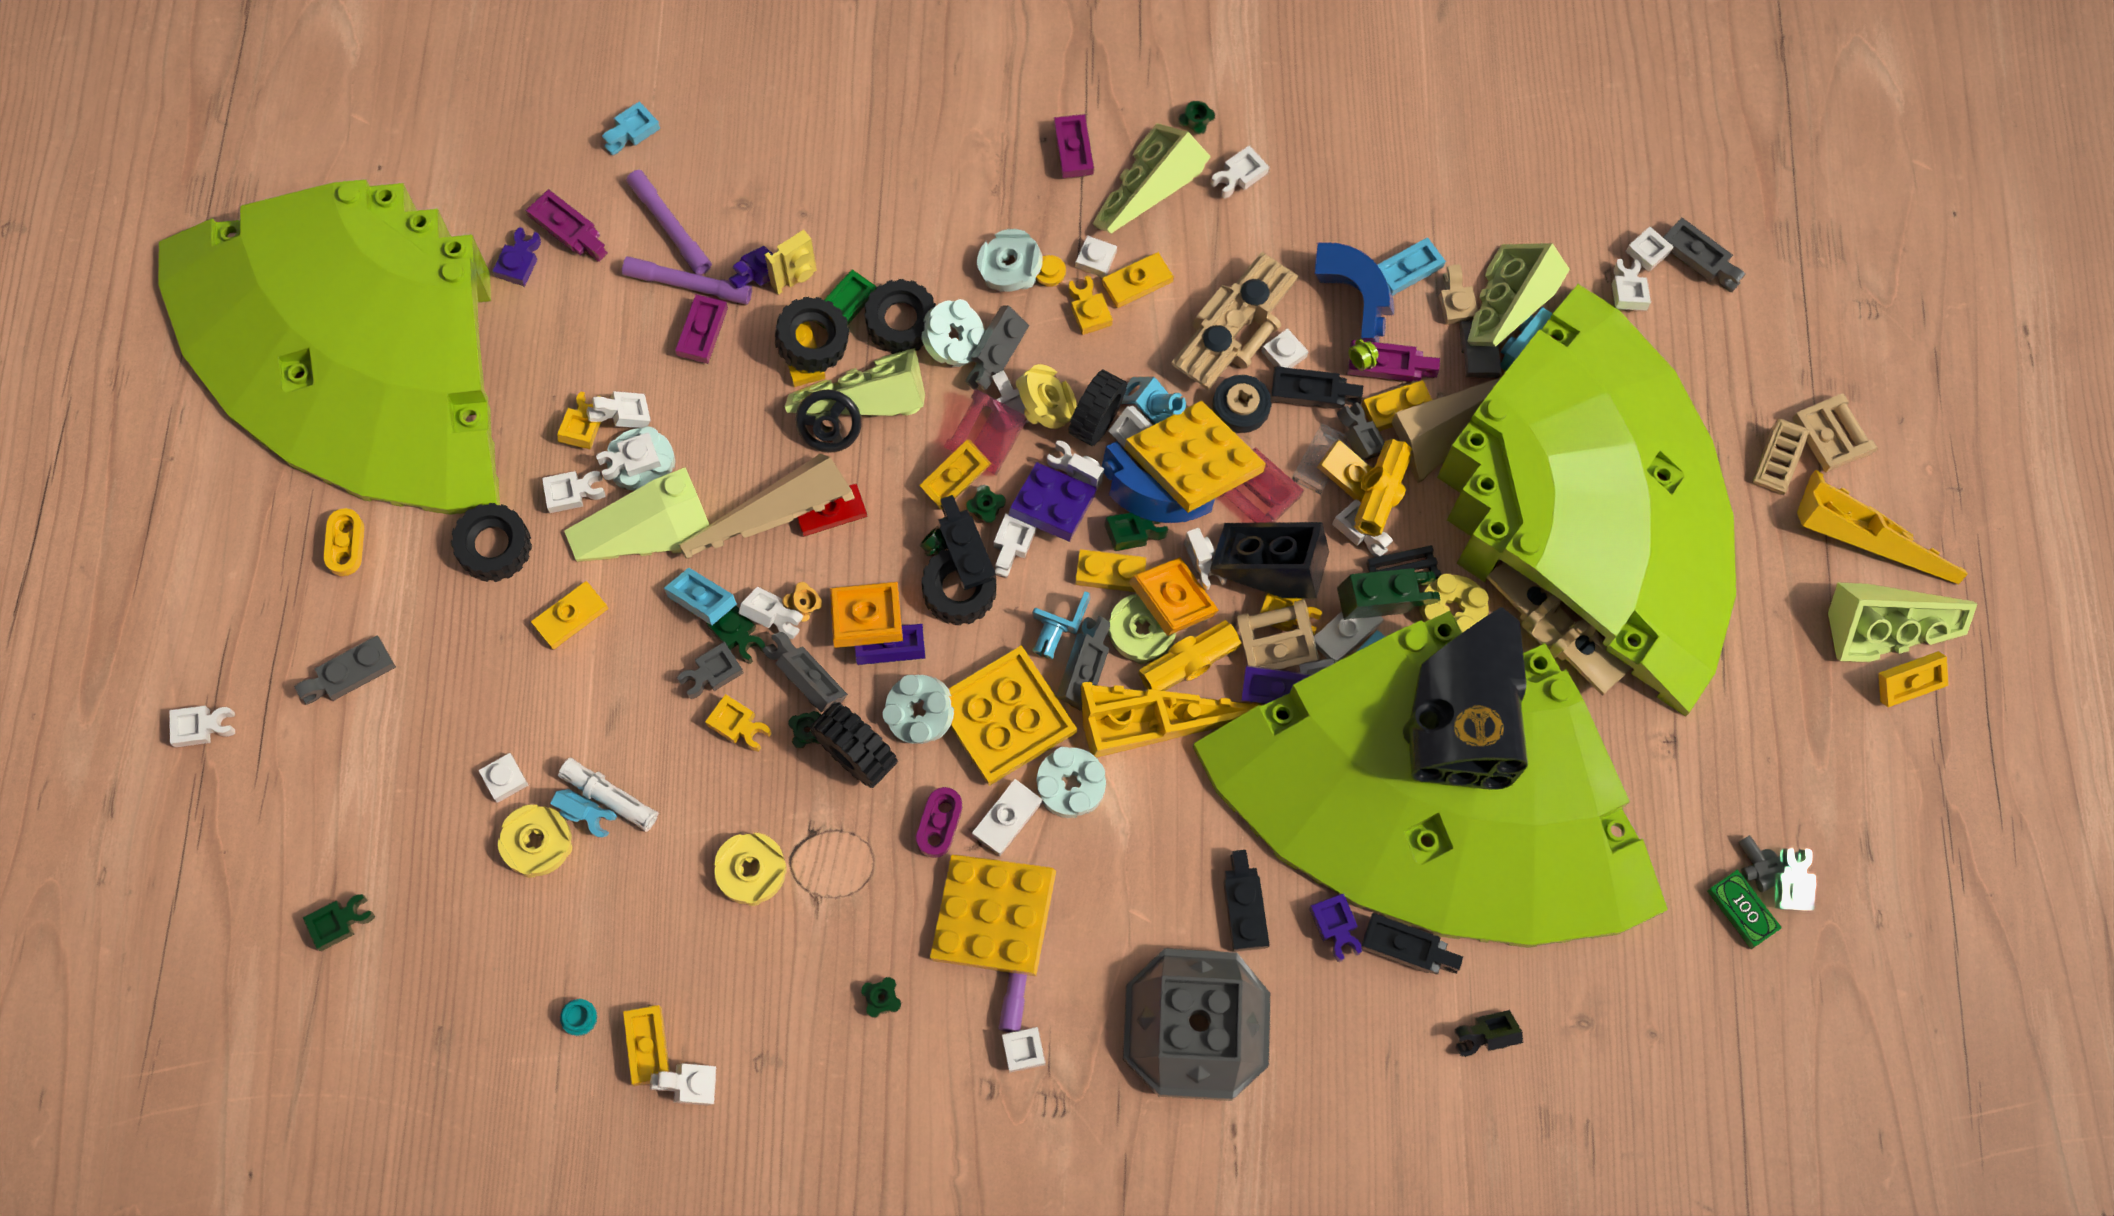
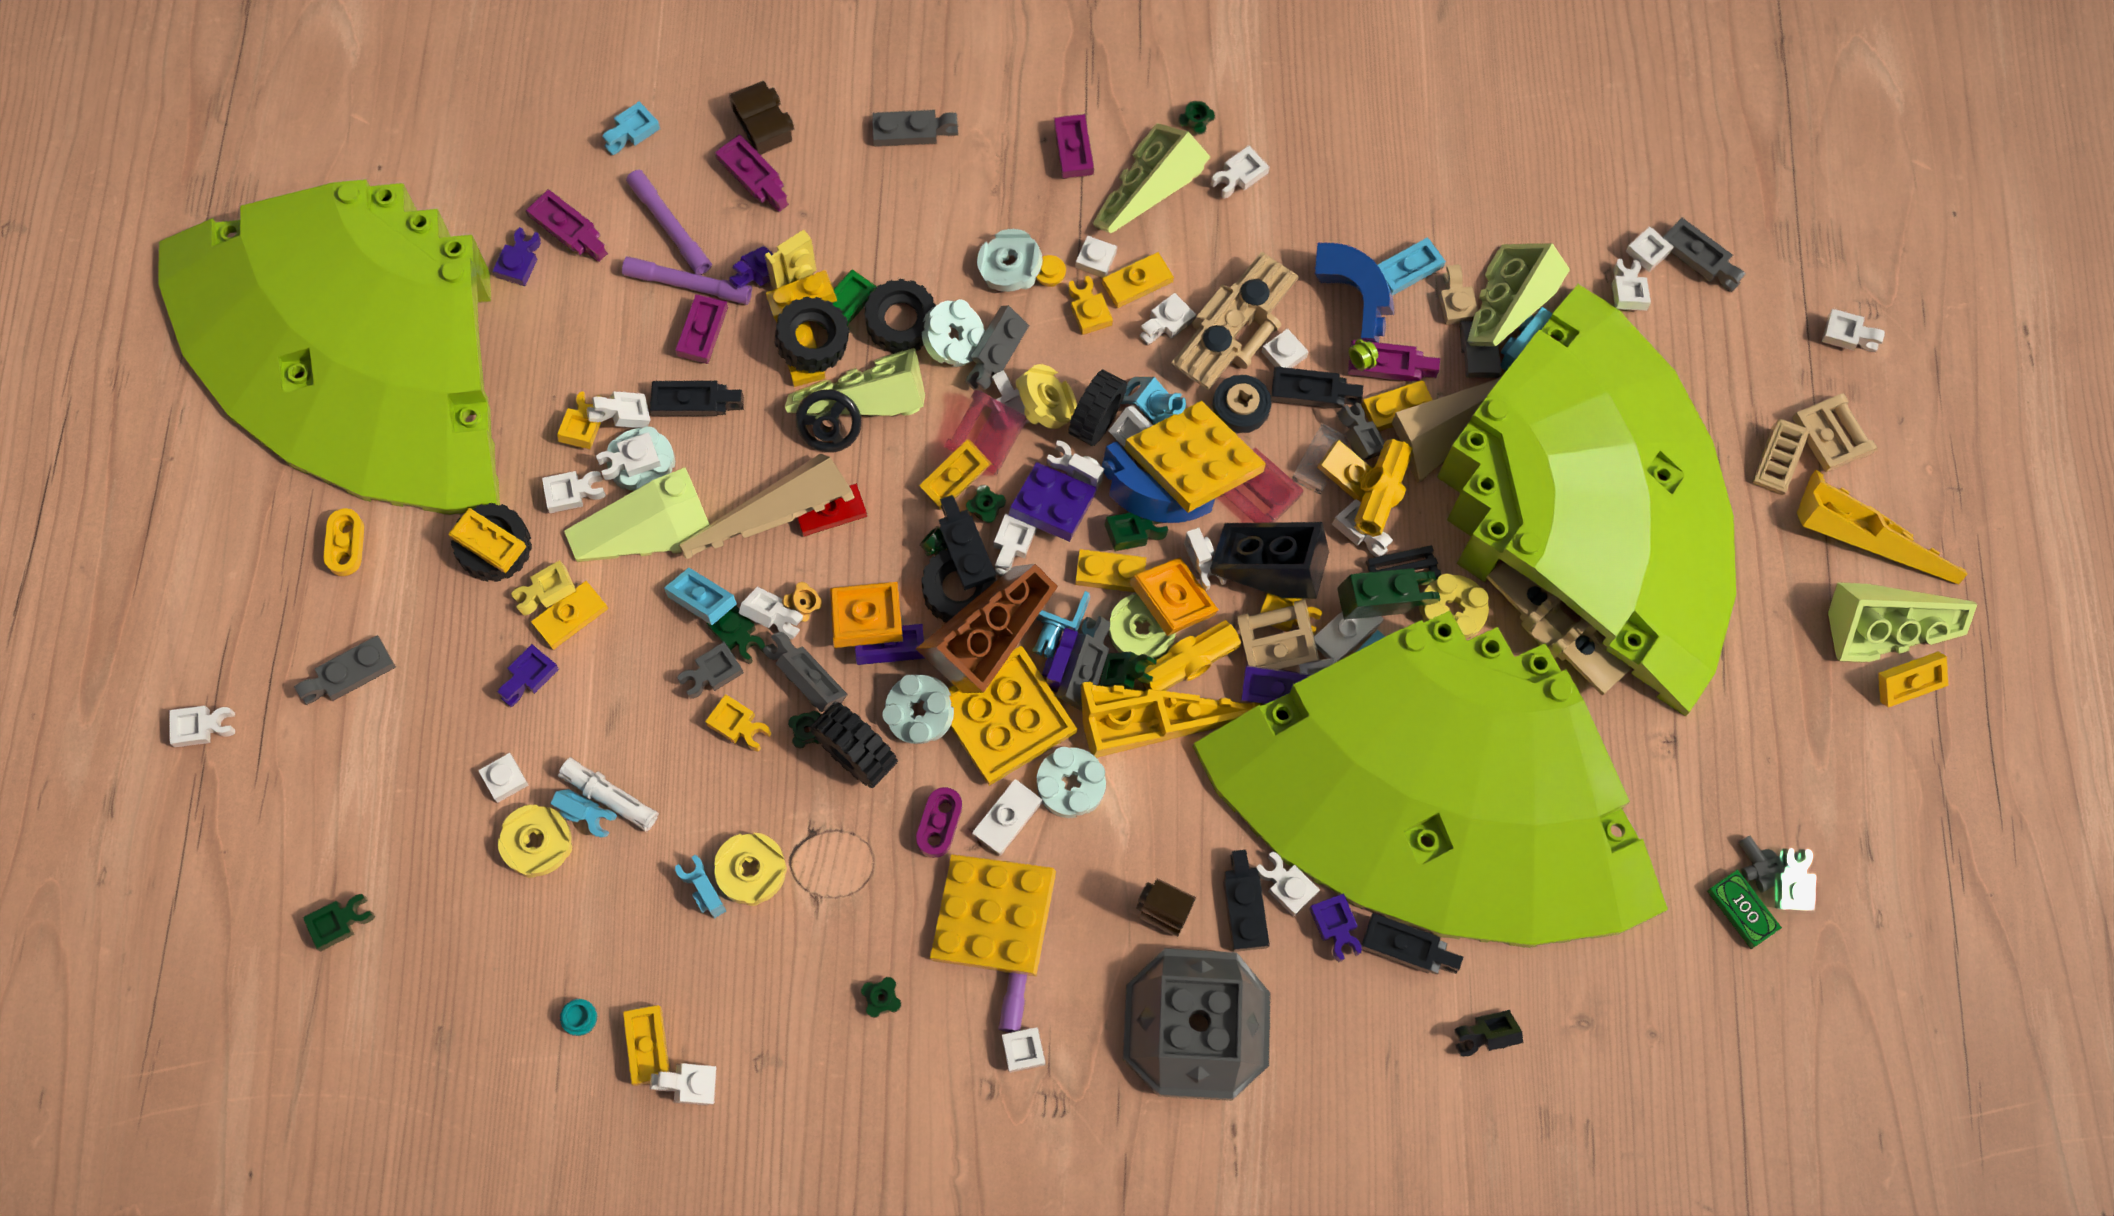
black panel [1403,607,1528,790] -> none
none -> yellow plate [448,508,526,574]
none -> dark purple plate [497,644,559,707]
none -> light yellow plate [511,560,576,616]
none -> black hinge [650,381,744,416]
none -> medium azure plate [675,855,726,918]
none -> magenta hinge [715,135,789,212]
none -> dark brown brick [729,80,794,155]
none -> yellow plate [766,270,838,323]
none -> dark grey plate [873,110,958,147]
none -> dark orange wedge [915,564,1058,693]
none -> dark purple plate [1042,628,1078,692]
none -> dark green plate [1099,651,1157,689]
none -> dark brown brick [1136,878,1196,937]
none -> white plate [1140,293,1196,345]
none -> white plate [1256,852,1320,917]
none -> white plate [1822,309,1885,352]

